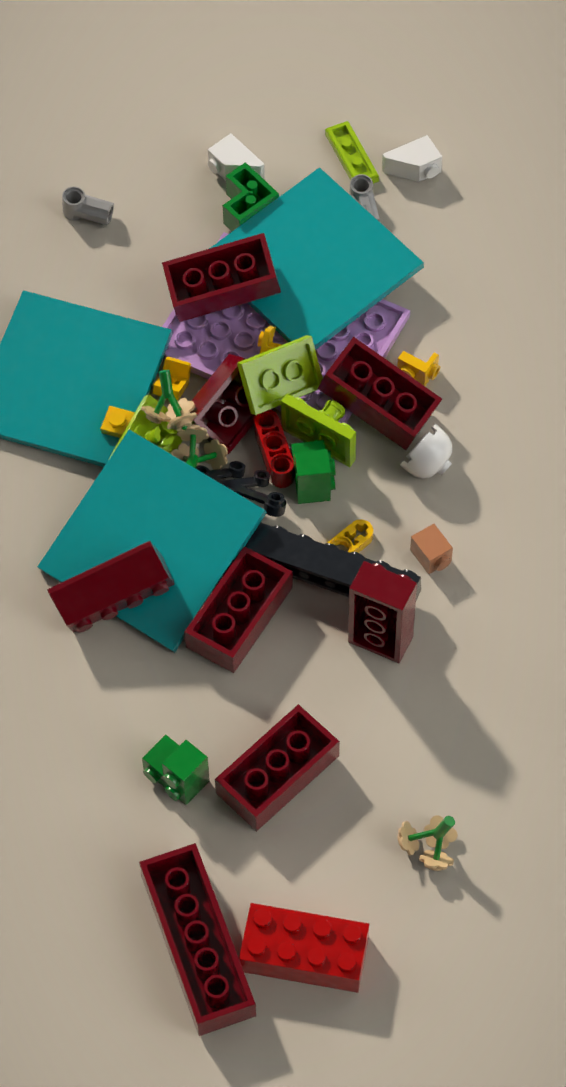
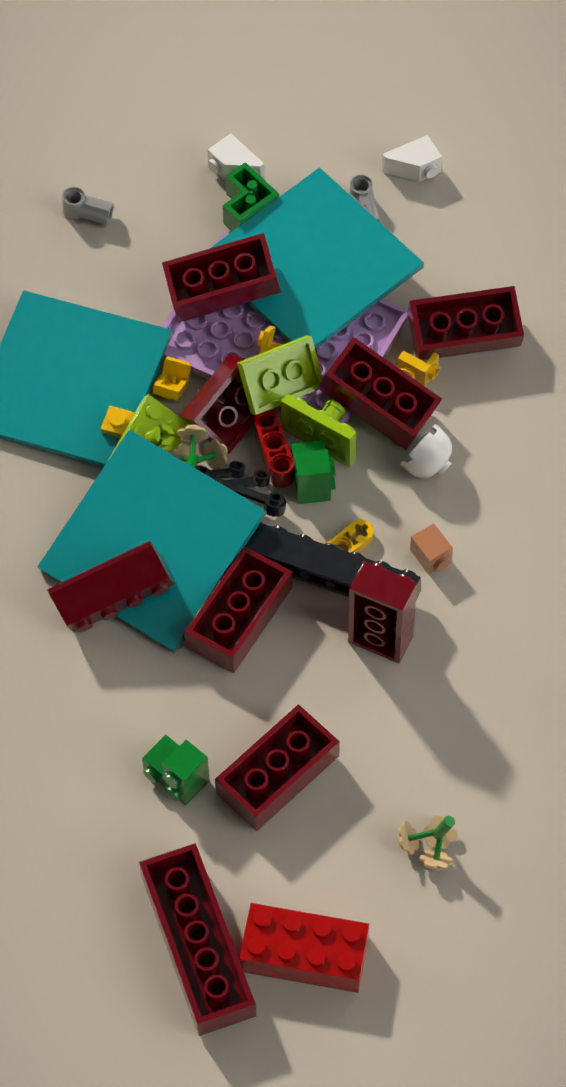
plant [141,370,197,431] -> none
lime tile [325,121,379,184] -> none
none -> dark red brick [407,286,524,360]

